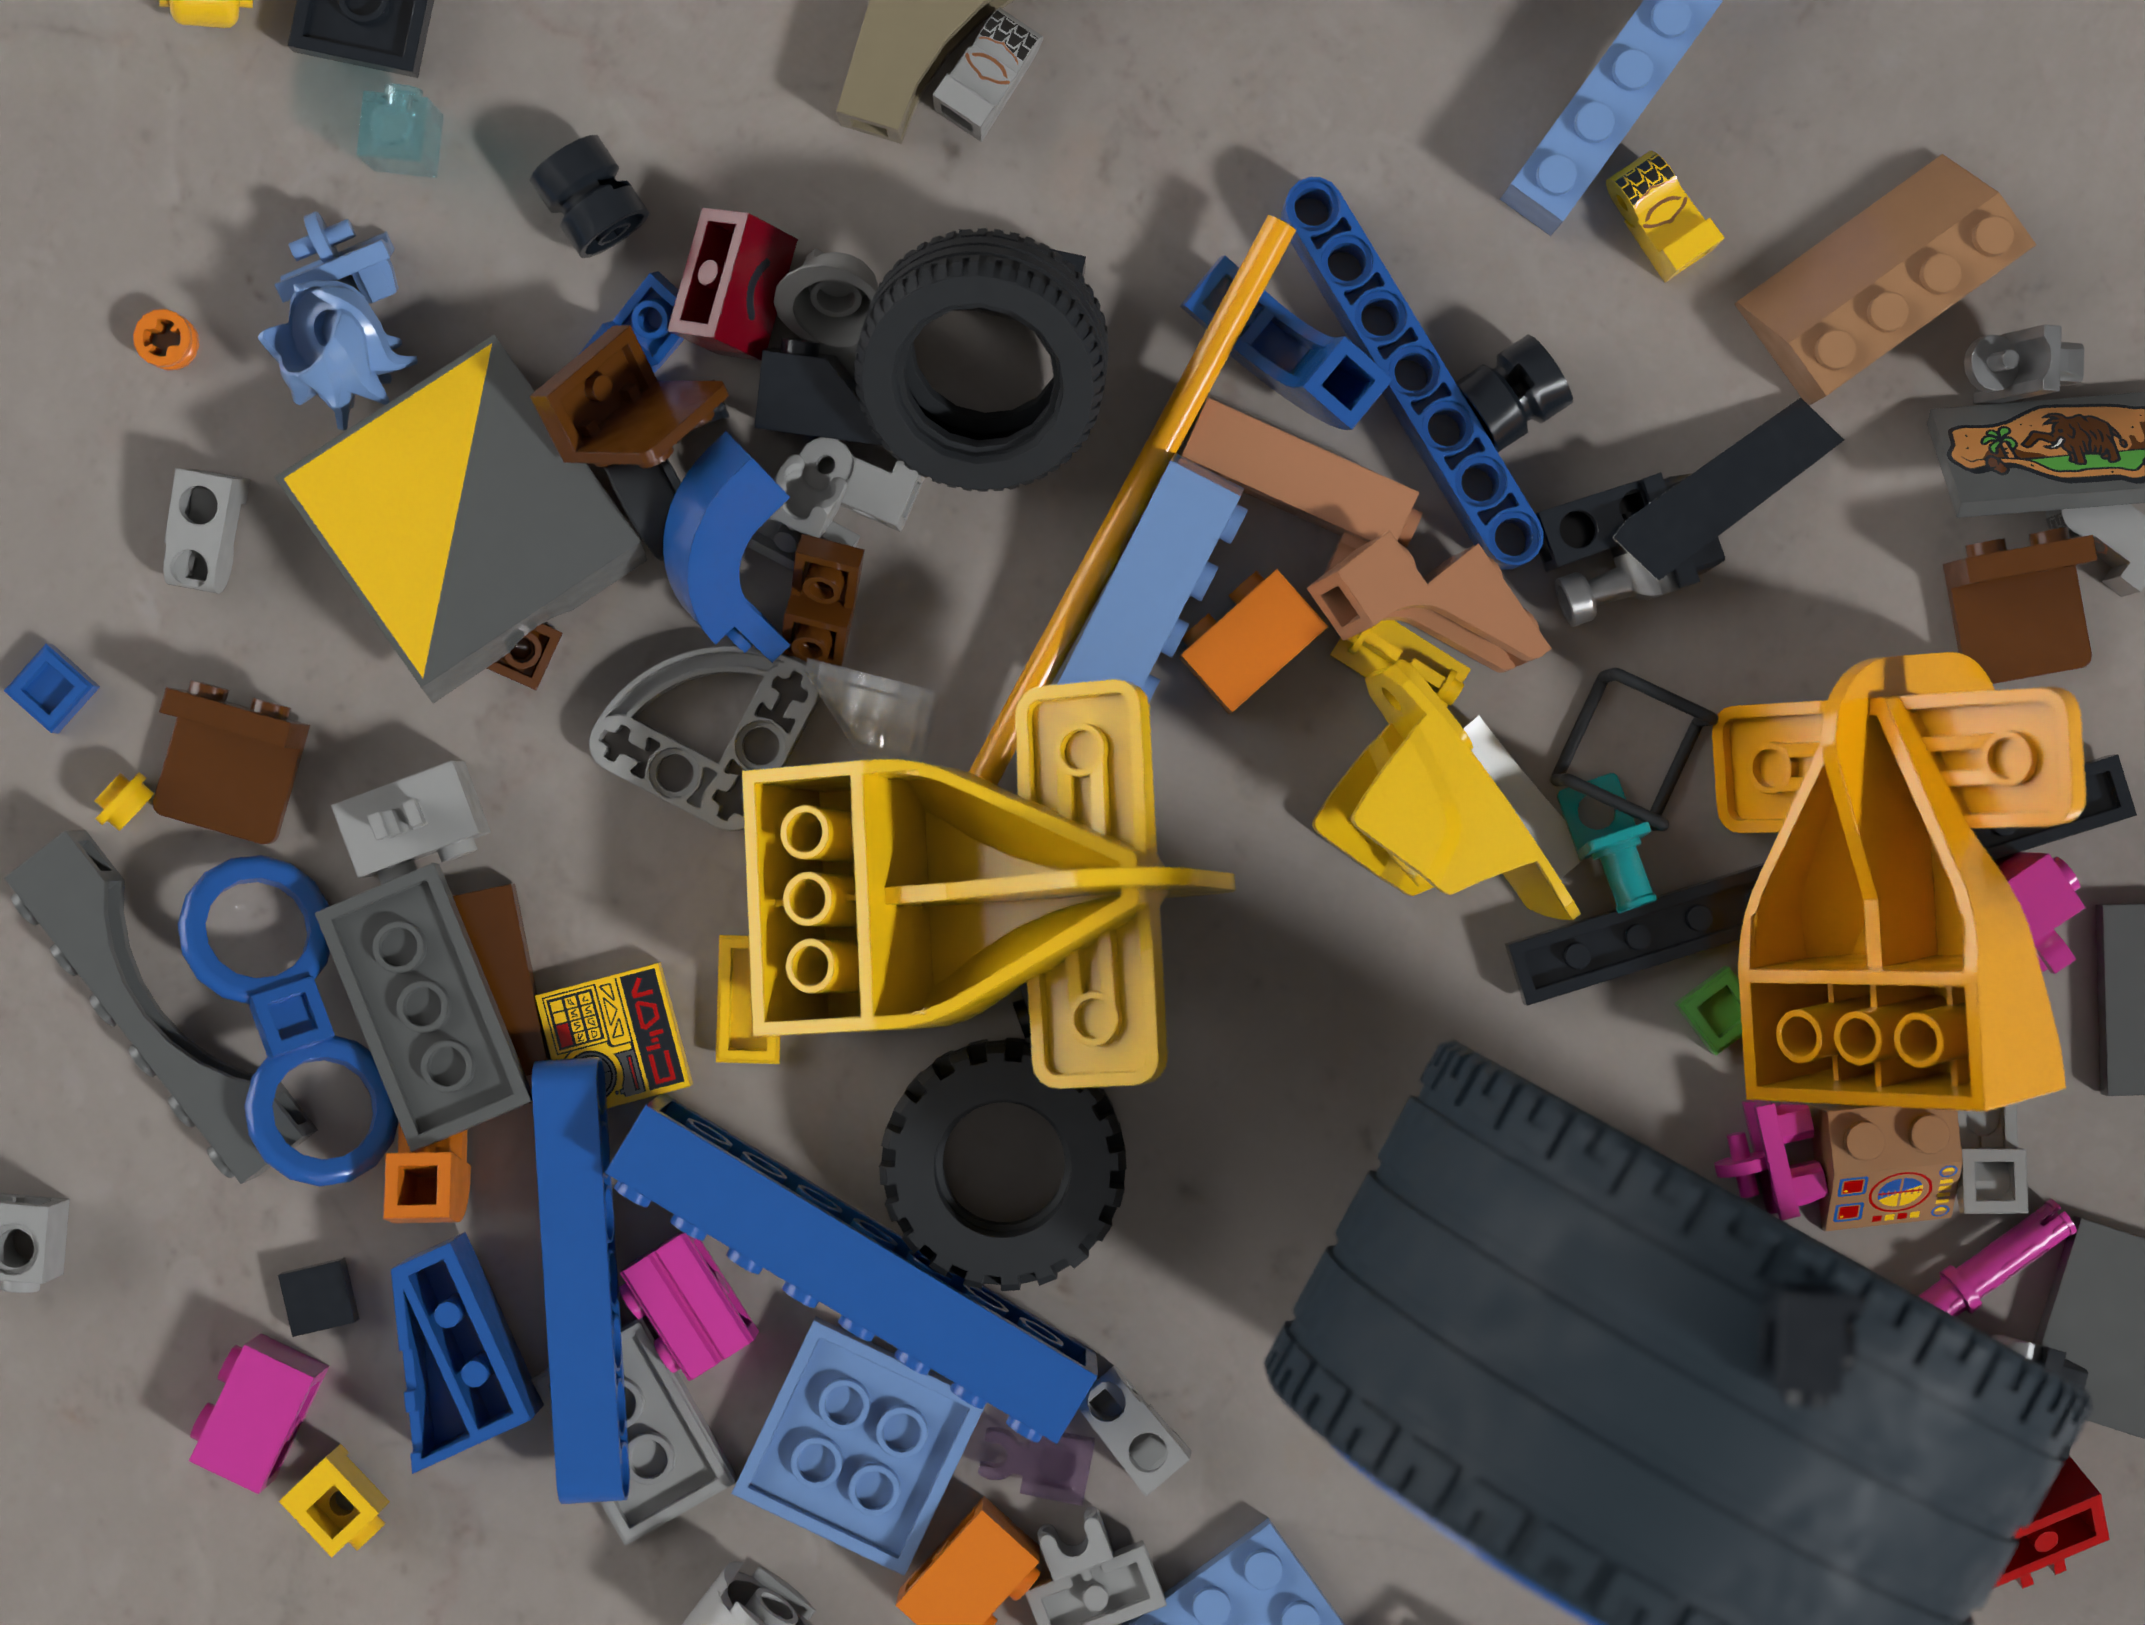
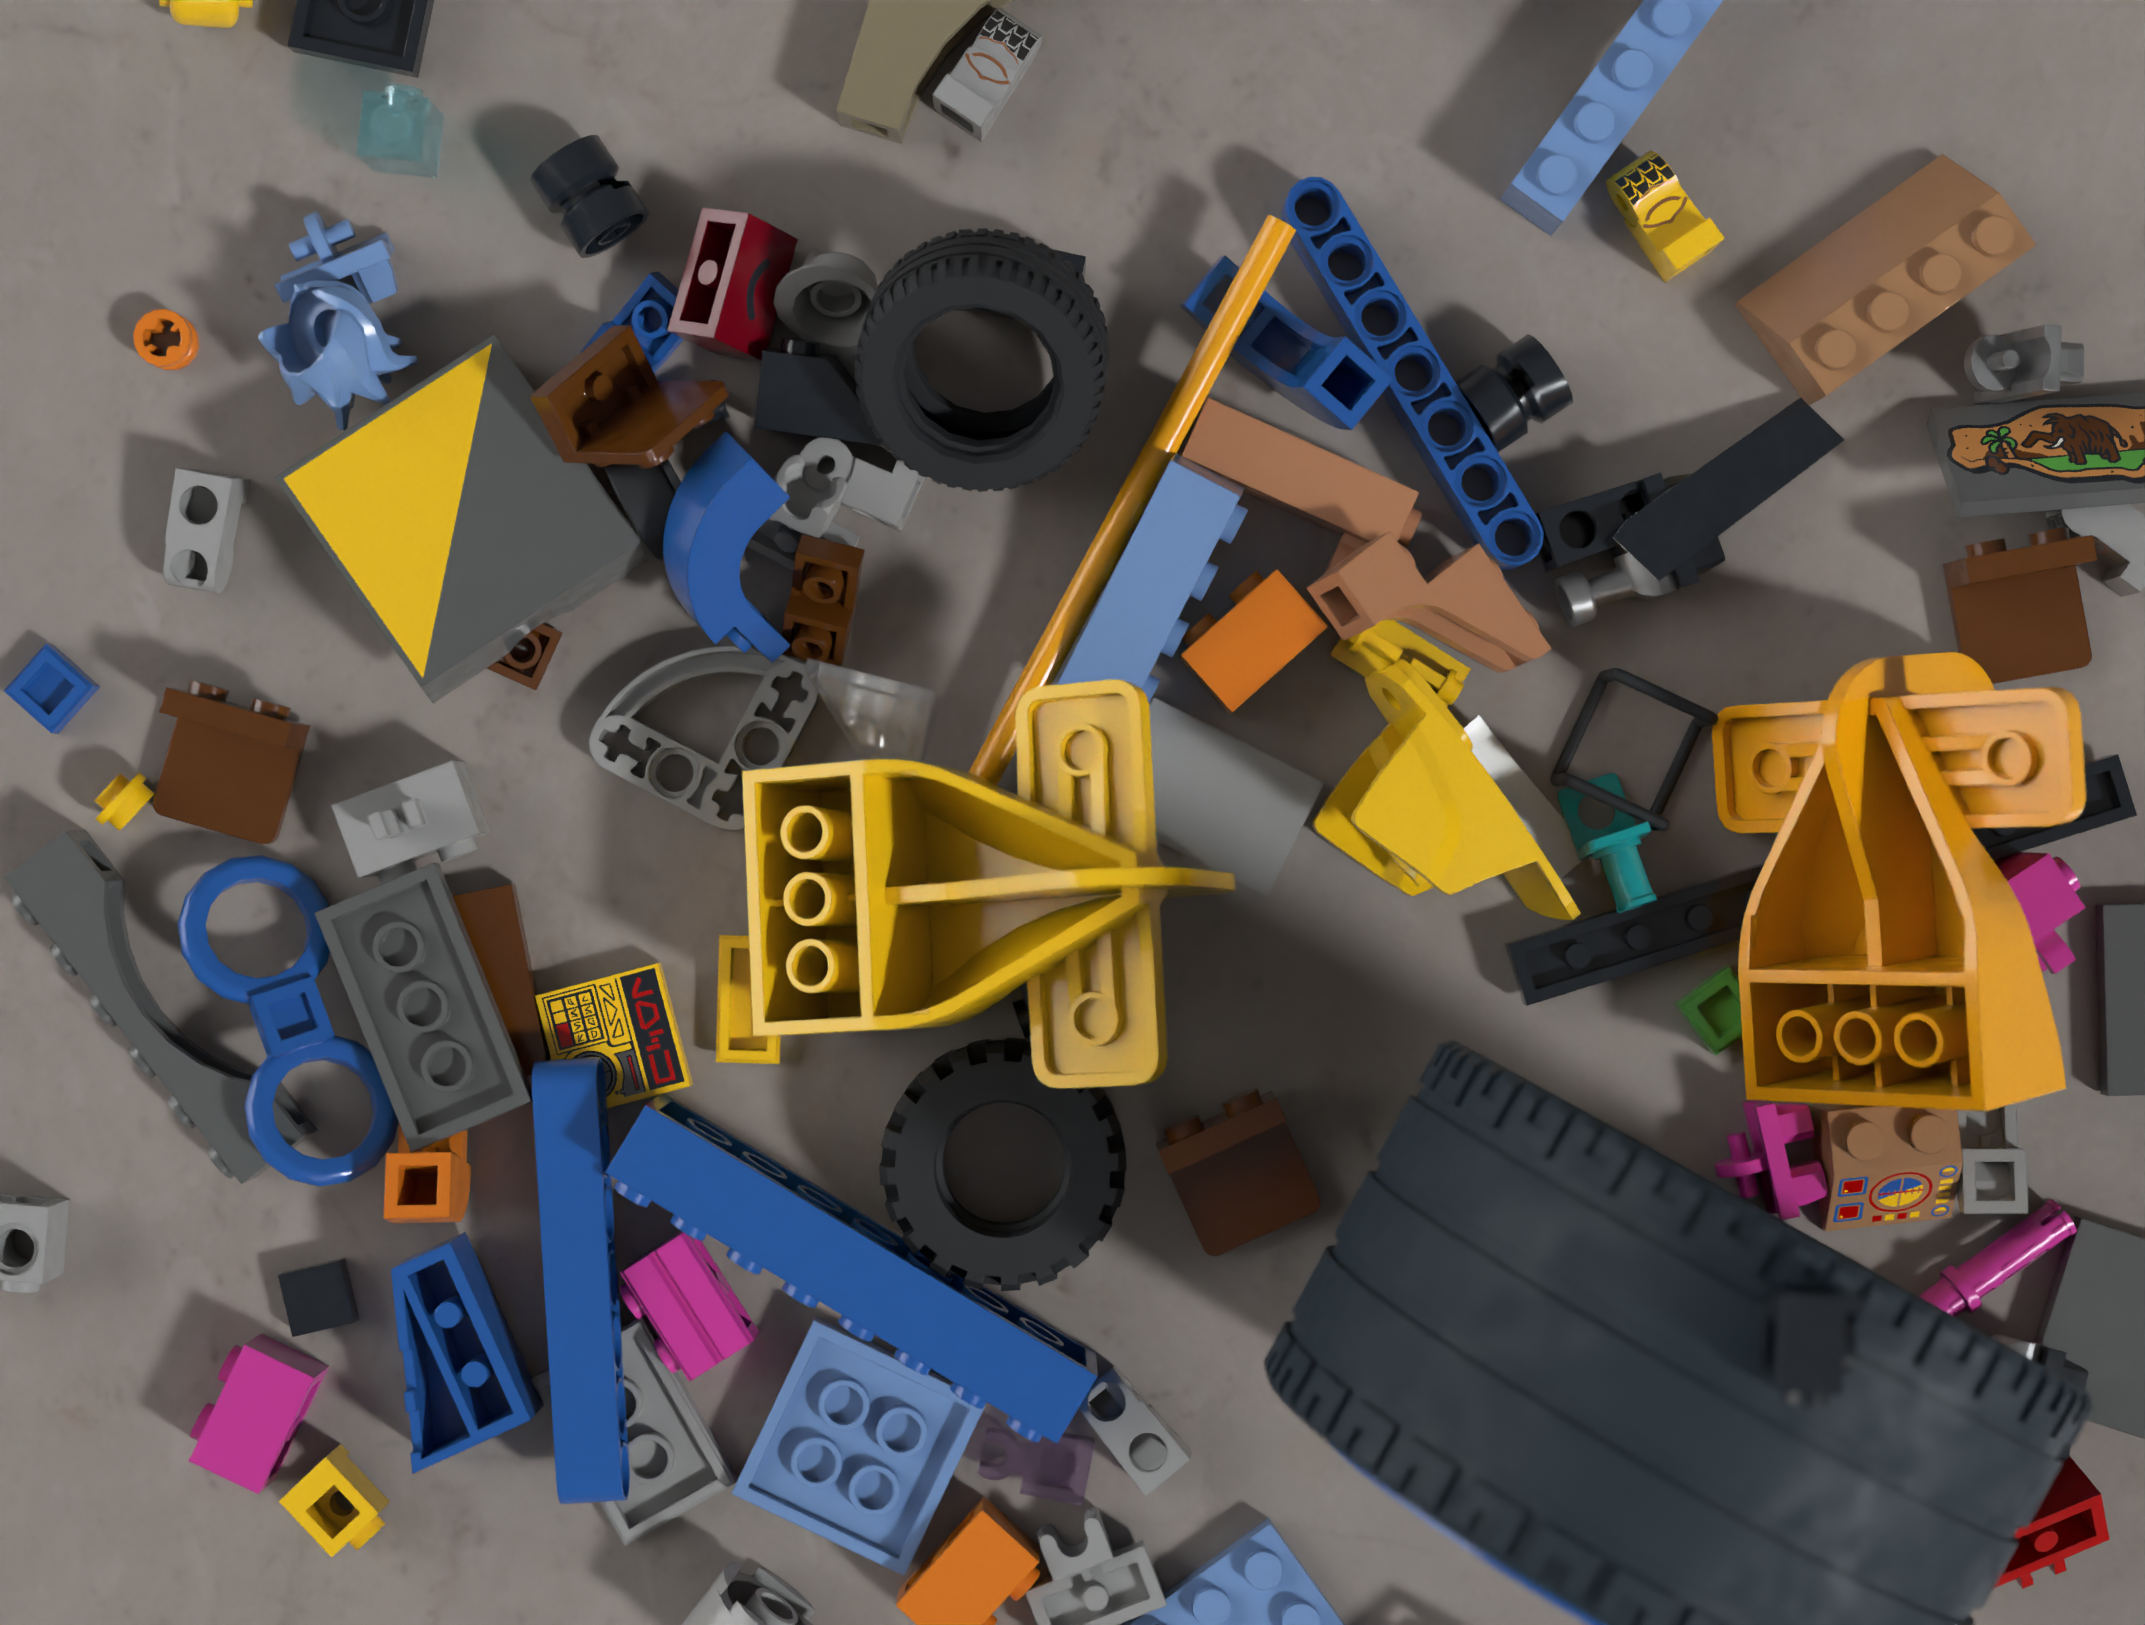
none -> light grey tile [1149,697,1324,896]
none -> reddish brown bracket [1156,1088,1320,1256]

